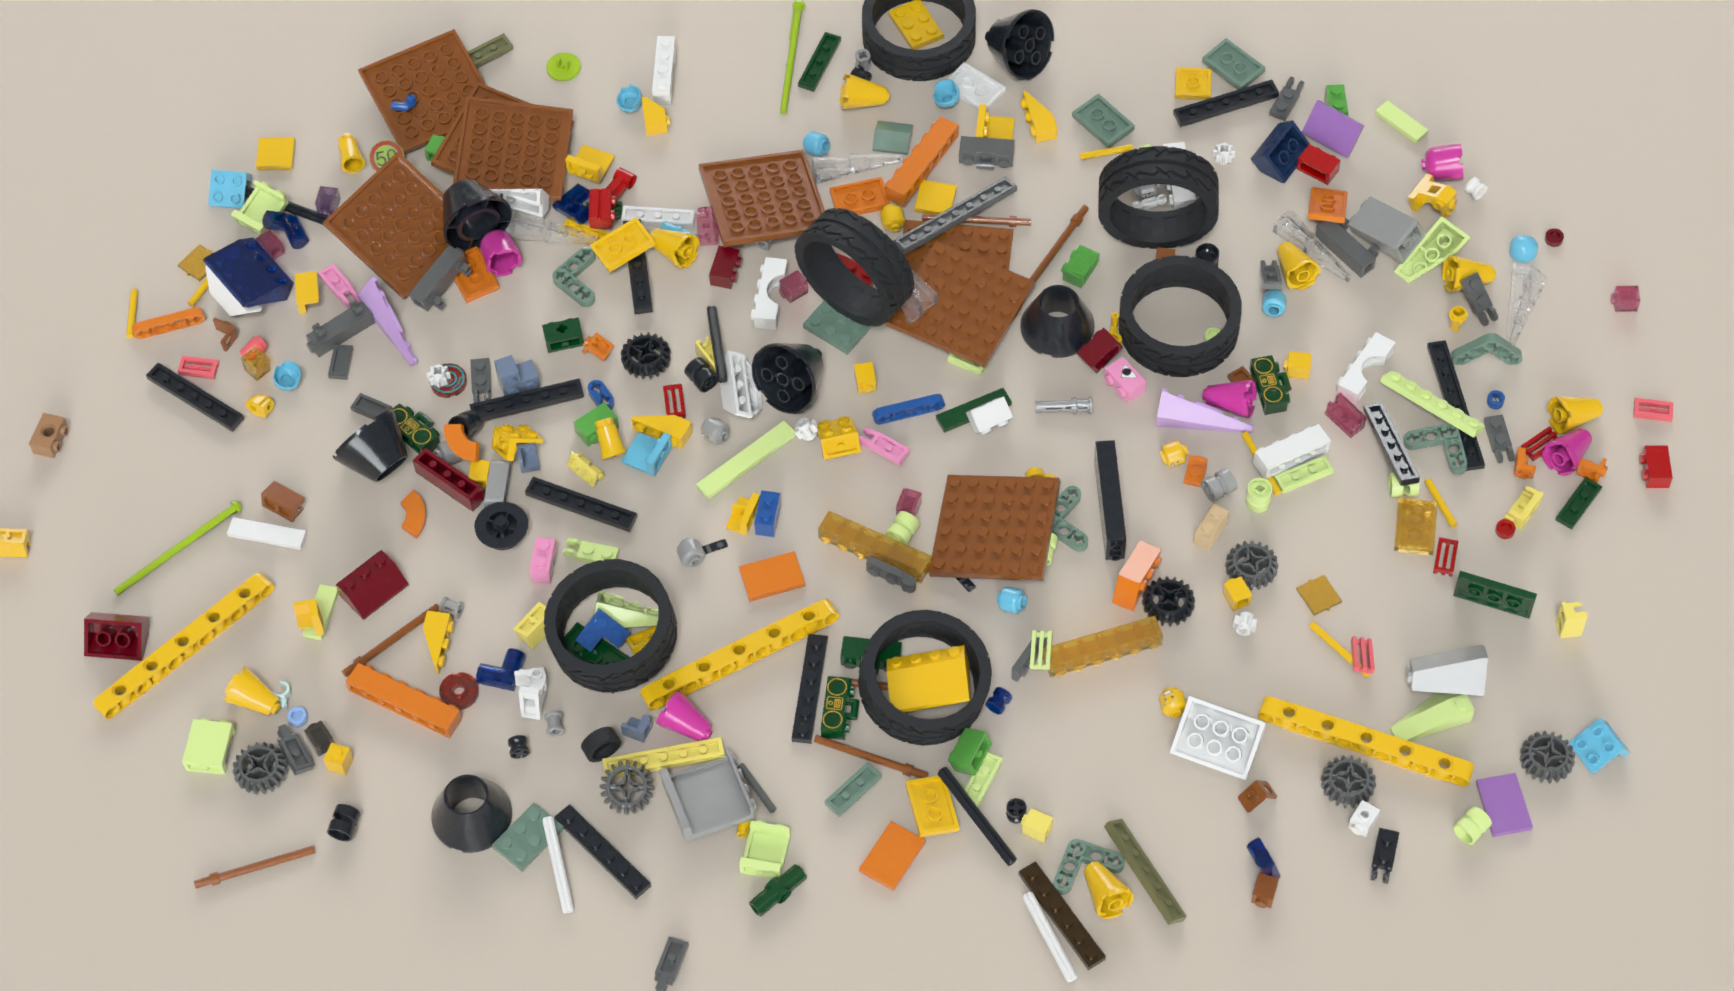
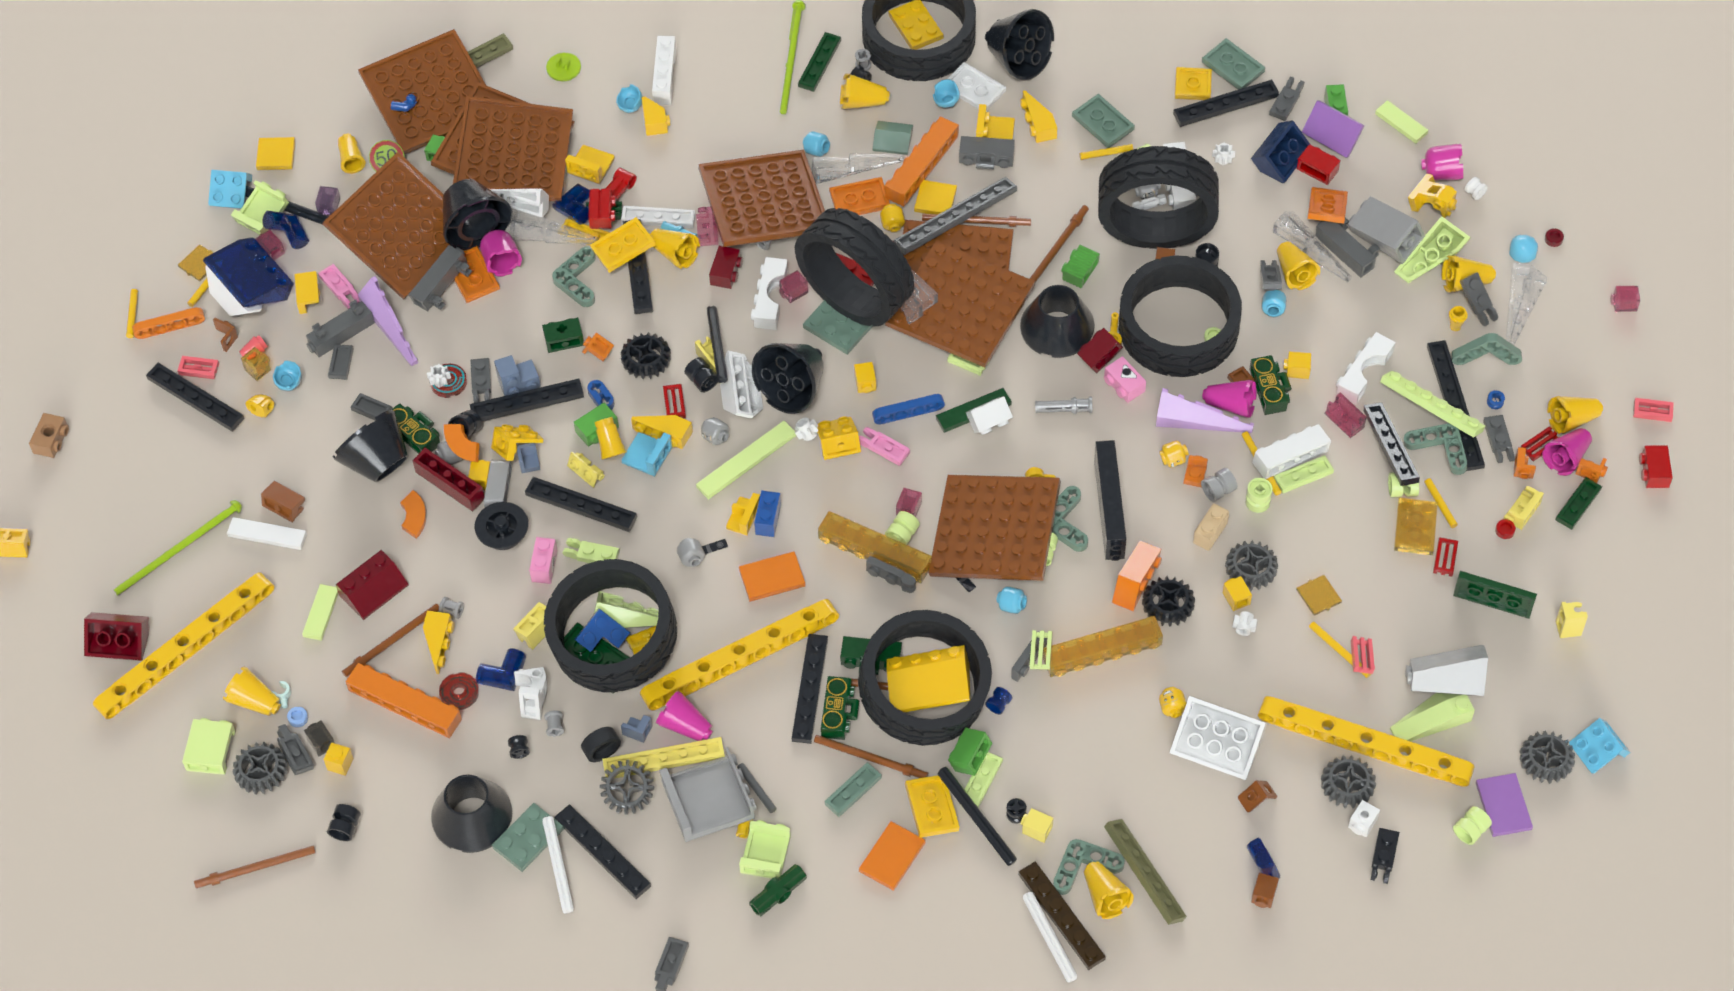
yellow panel [293,598,325,636] -> none

